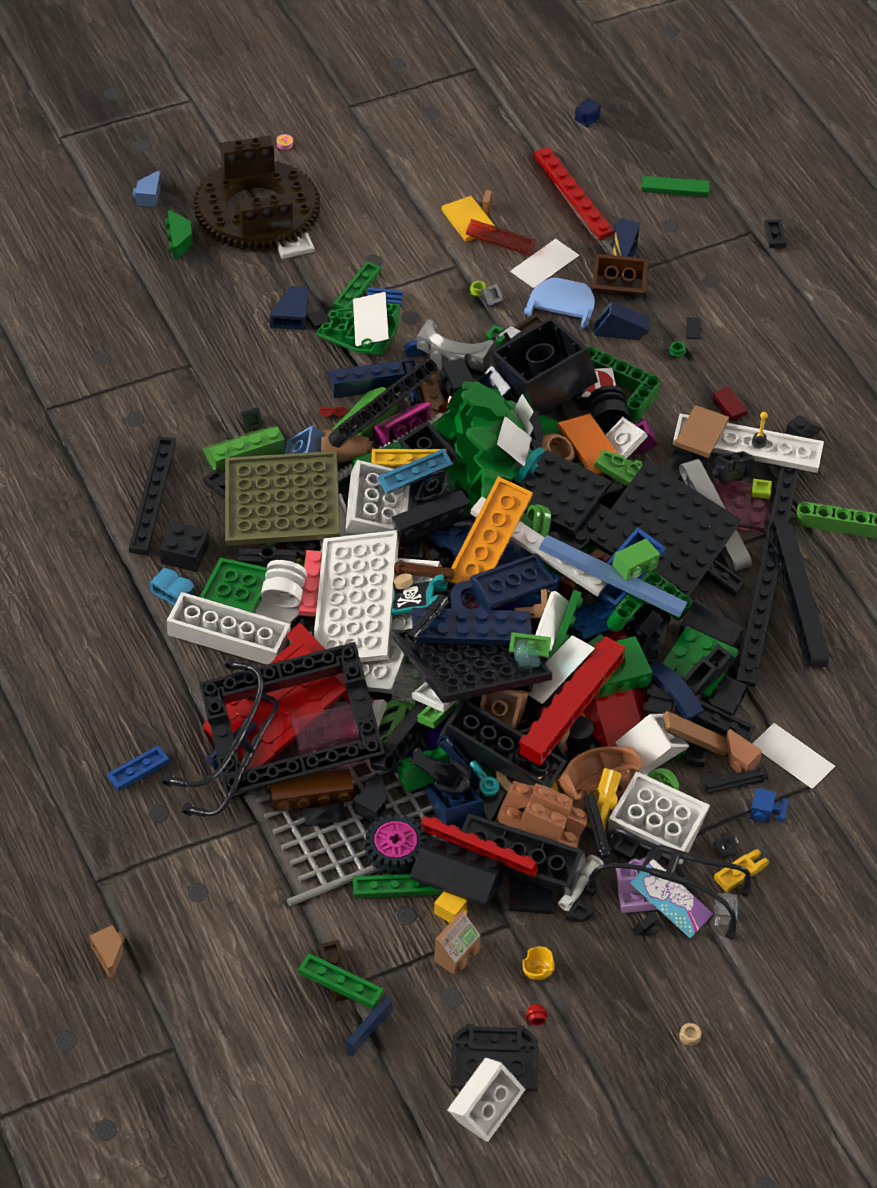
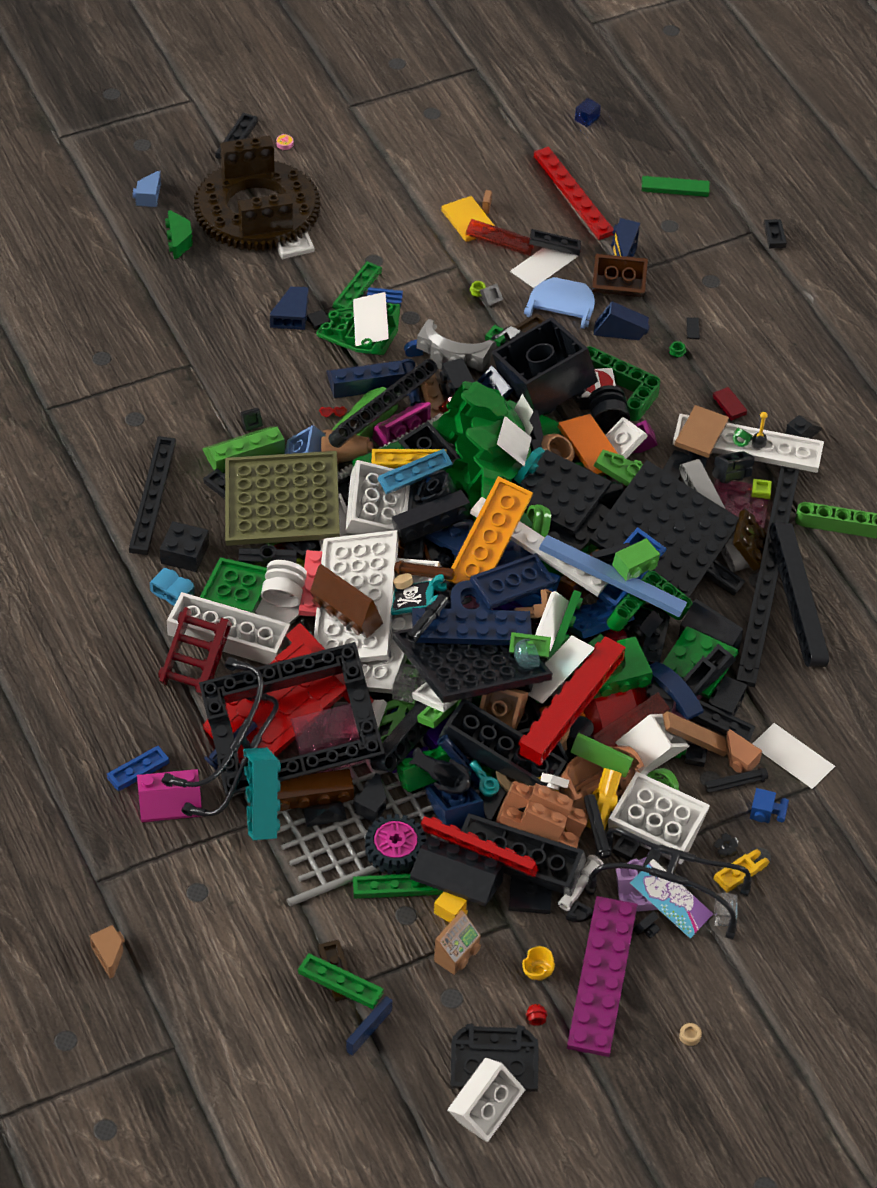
none -> dark pink slope [137,769,202,823]
none -> dark red fence [158,607,232,696]
none -> black tile [215,112,258,159]
none -> teal wedge [243,747,281,840]
none -> reddish brown slope [310,564,383,639]
none -> black tile [529,229,581,256]
none -> white plate [540,773,569,790]
none -> magenta plate [567,896,637,1057]
none -> bright green tile [571,733,634,778]
none -> black tile [592,543,631,564]
none -> clear red tile [592,693,670,747]
none -> green tile [733,427,753,447]
none -> dark brown plate [733,508,767,571]

